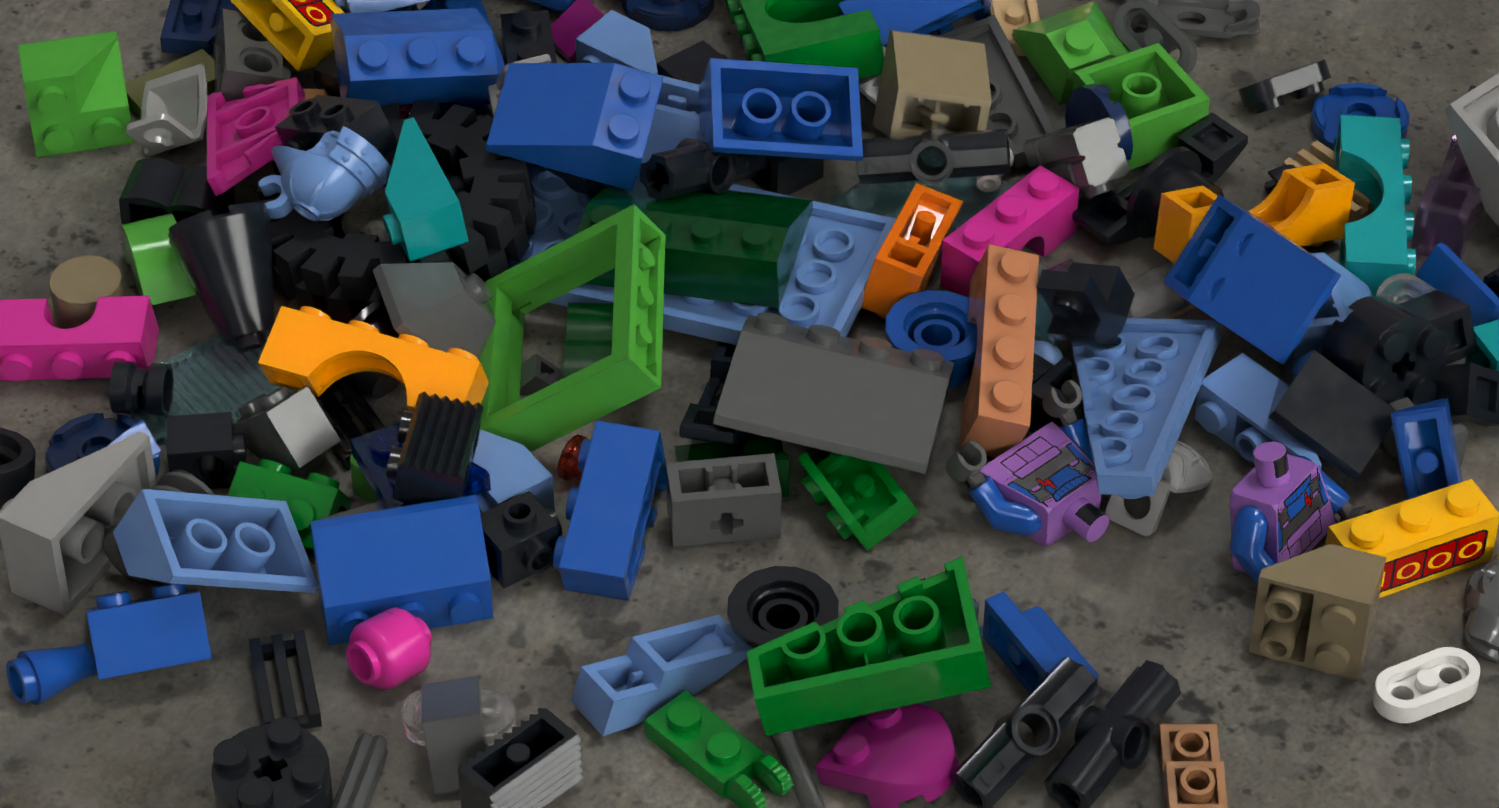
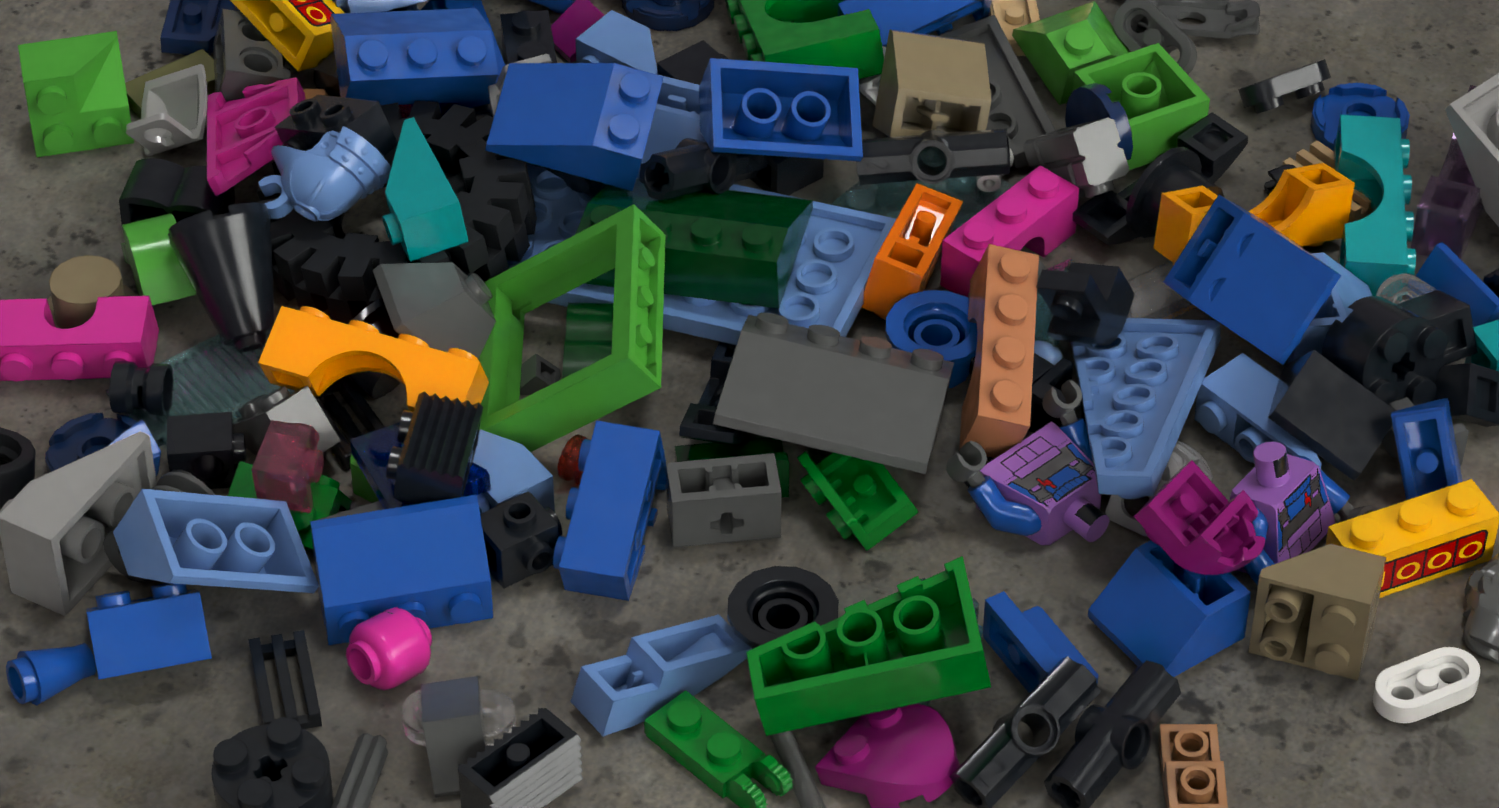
none -> clear pink brick [251,420,324,513]
none -> blue slope [1088,540,1251,677]
none -> magenta slope [1134,460,1265,575]

